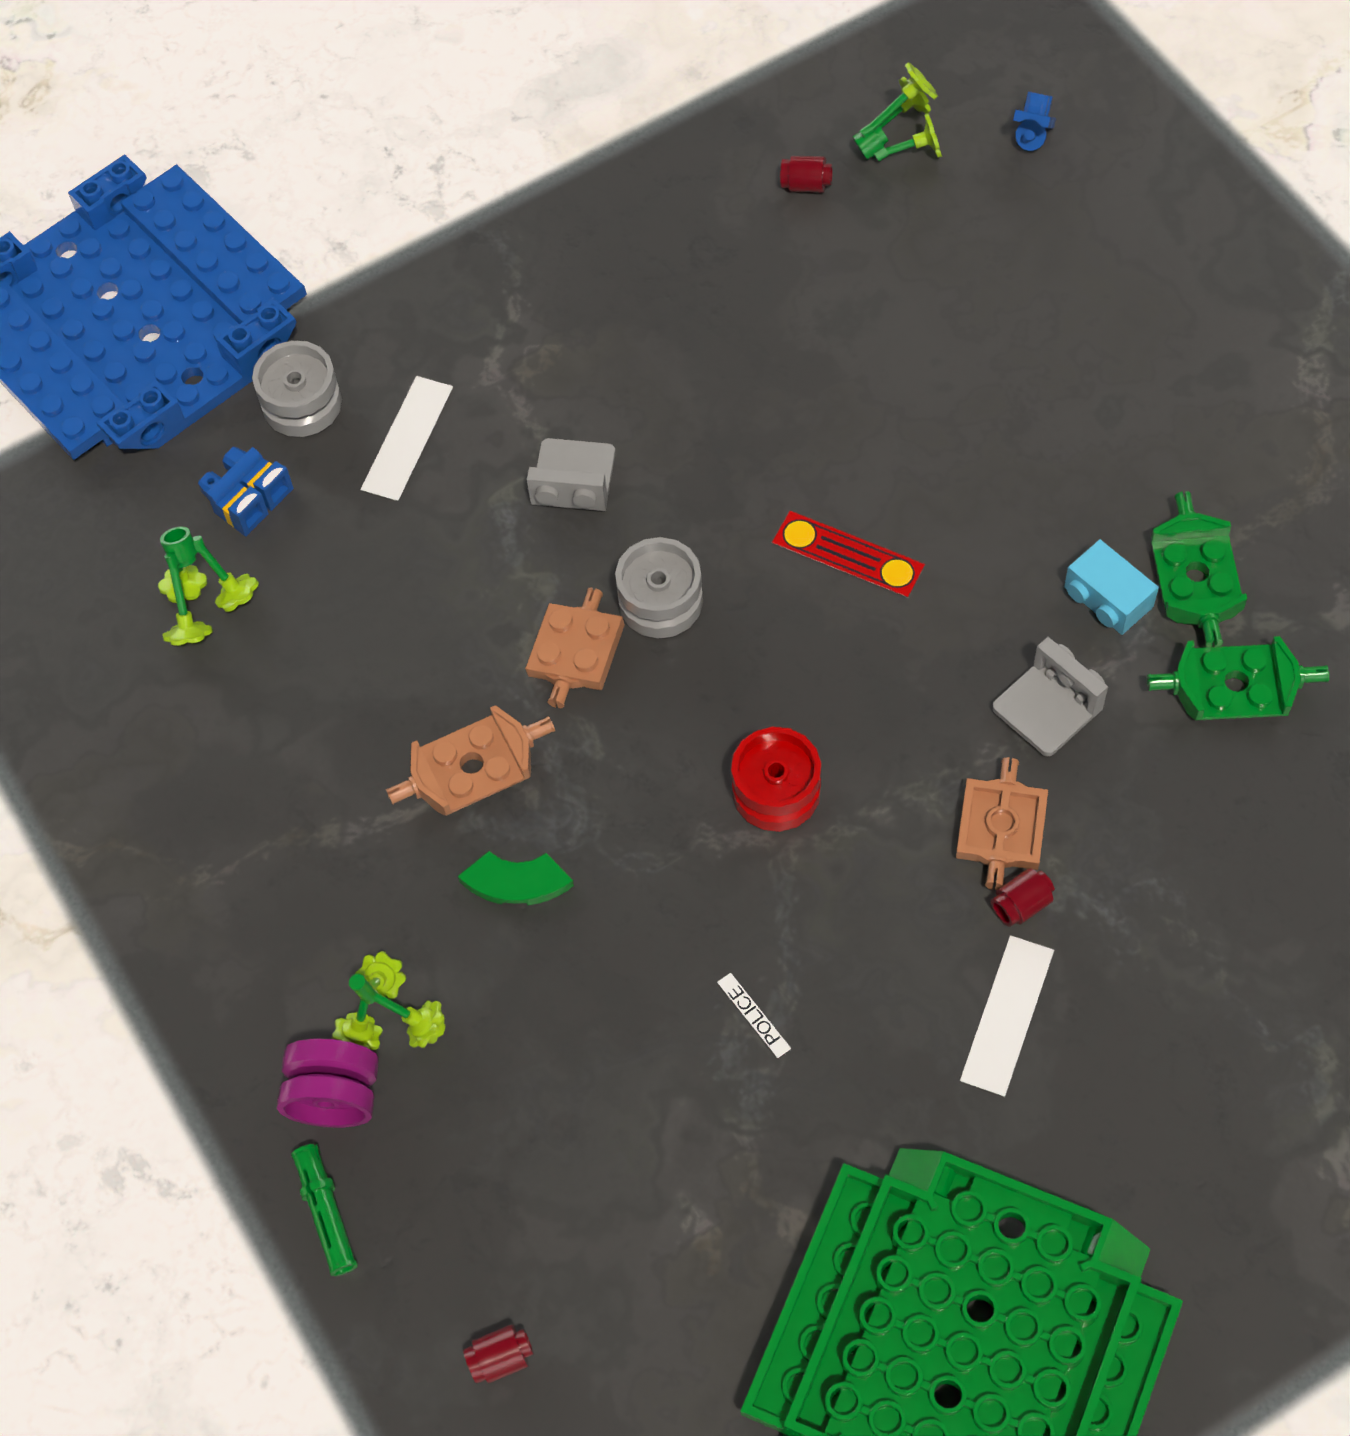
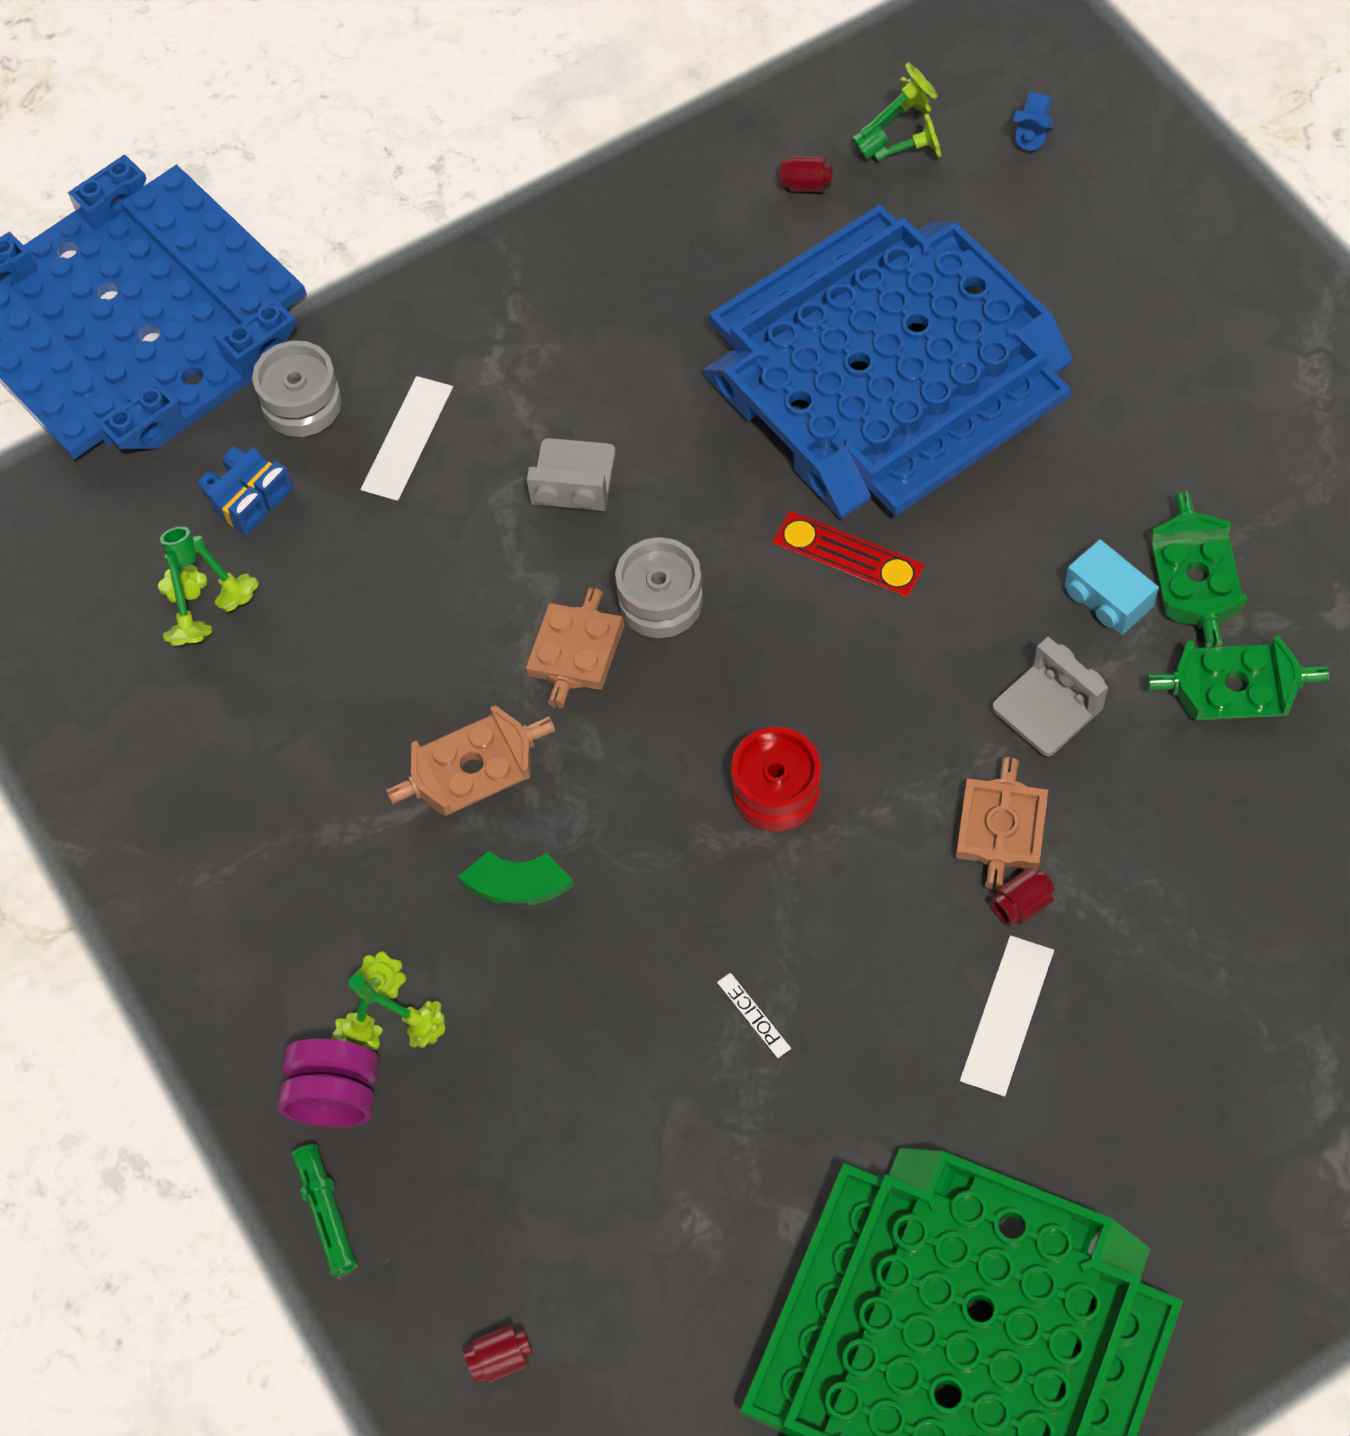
none -> blue slope [703,204,1073,520]

